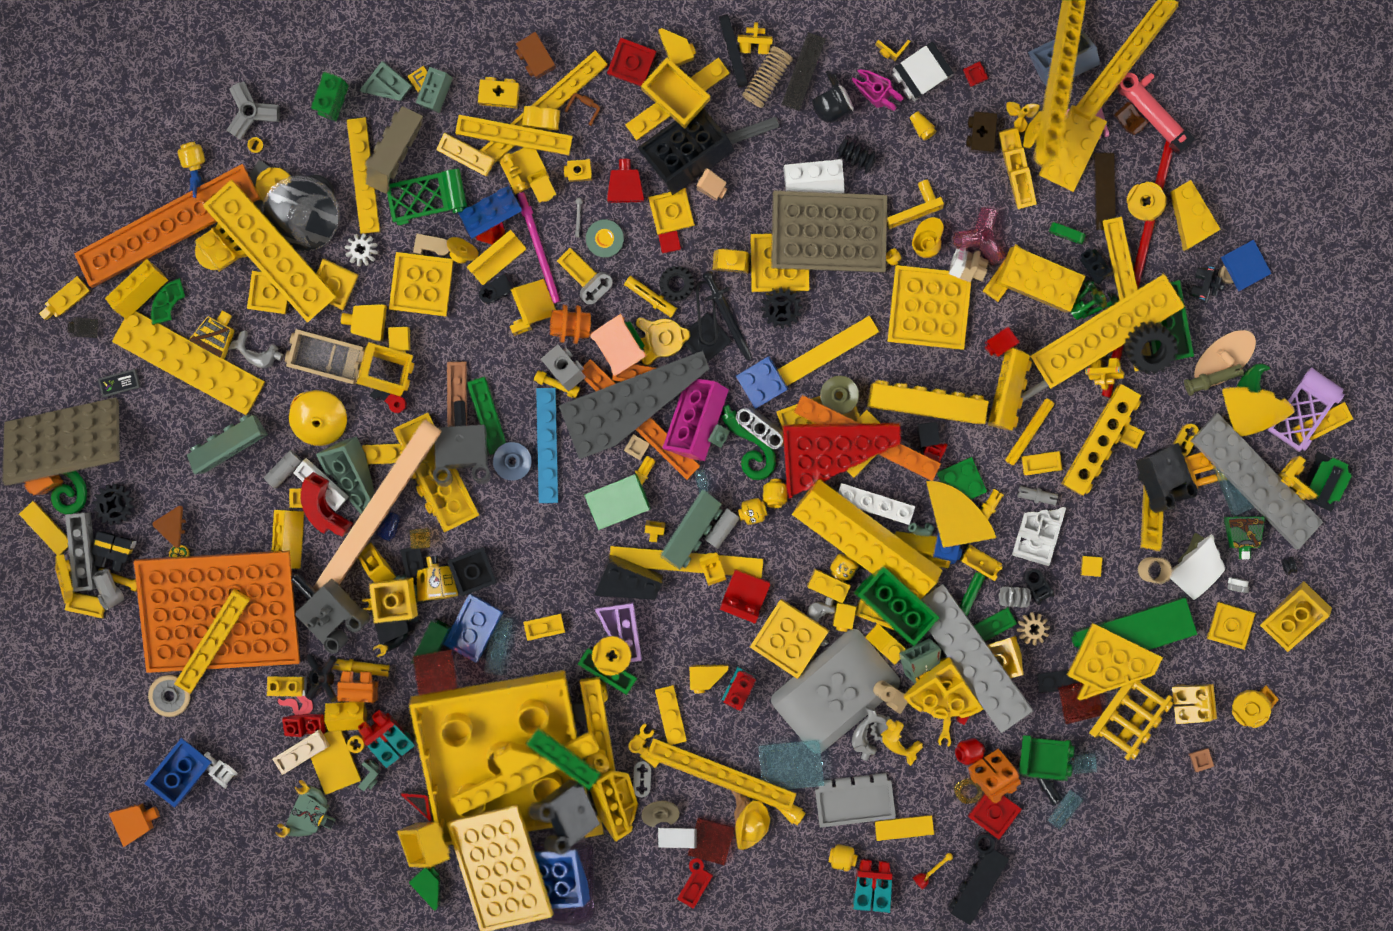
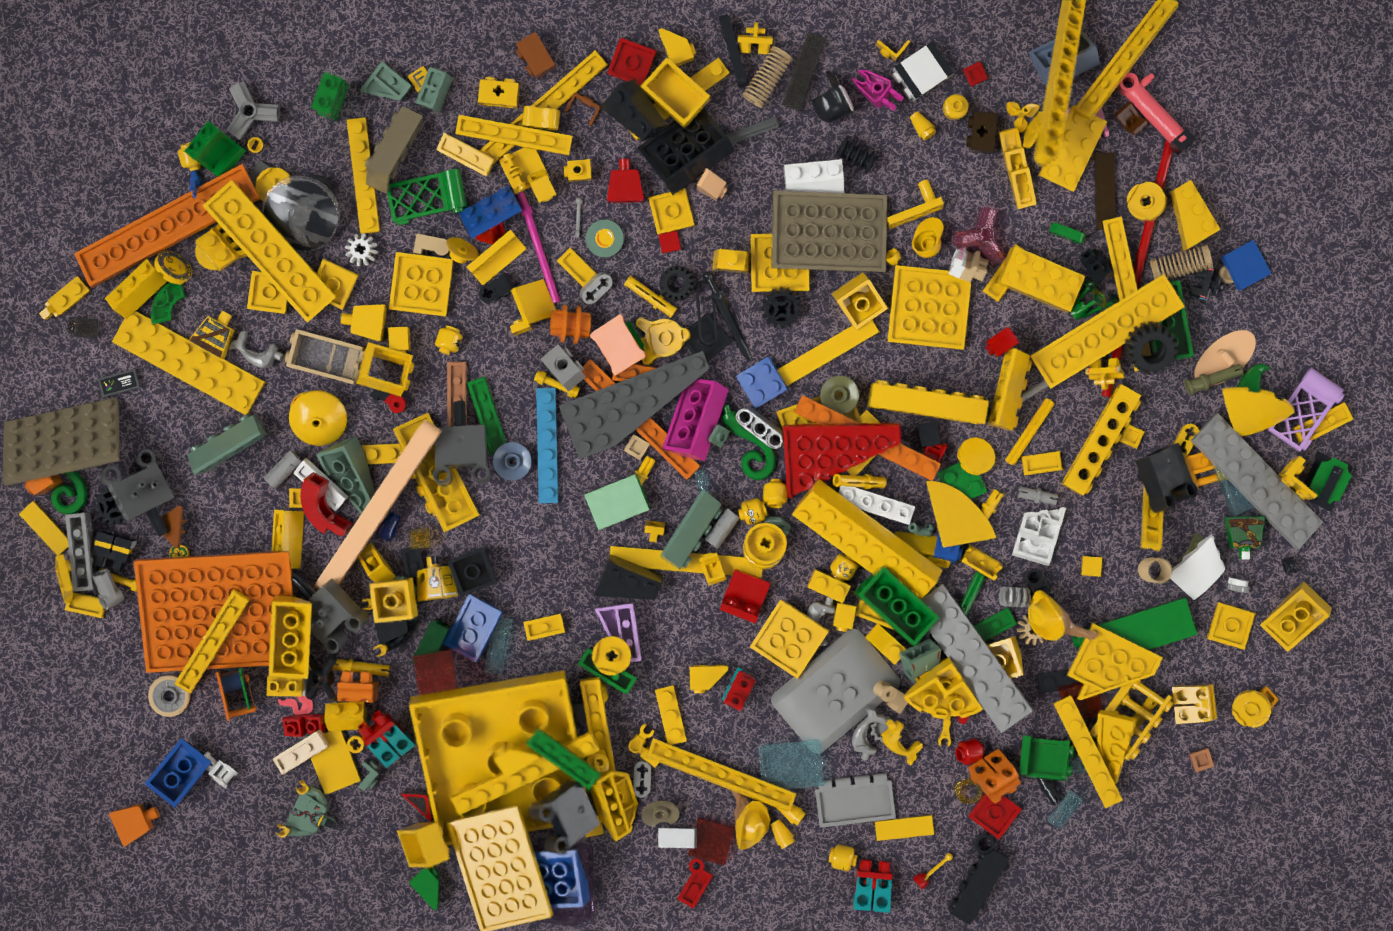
none -> dark grey piece [100,449,175,537]
none -> tile [154,251,192,285]
none -> green panel [184,121,246,177]
none -> piece [216,667,257,721]
none -> yellow slope [269,595,312,679]
none -> yellow head [435,325,463,355]
none -> black wedge [600,79,667,141]
none -> yellow wheel [742,523,787,570]
none -> sand green arm [764,516,791,536]
none -> yellow cone [770,819,795,849]
none -> yellow slope [831,272,888,330]
none -> yellow pin [833,474,886,489]
none -> yellow head [942,94,969,121]
none -> yellow tile [957,437,995,475]
none -> yellow hat [1028,590,1097,641]
none -> yellow plate [1053,695,1123,808]
none -> yellow wing [1097,710,1137,784]
none -> tan piece [1150,245,1213,280]

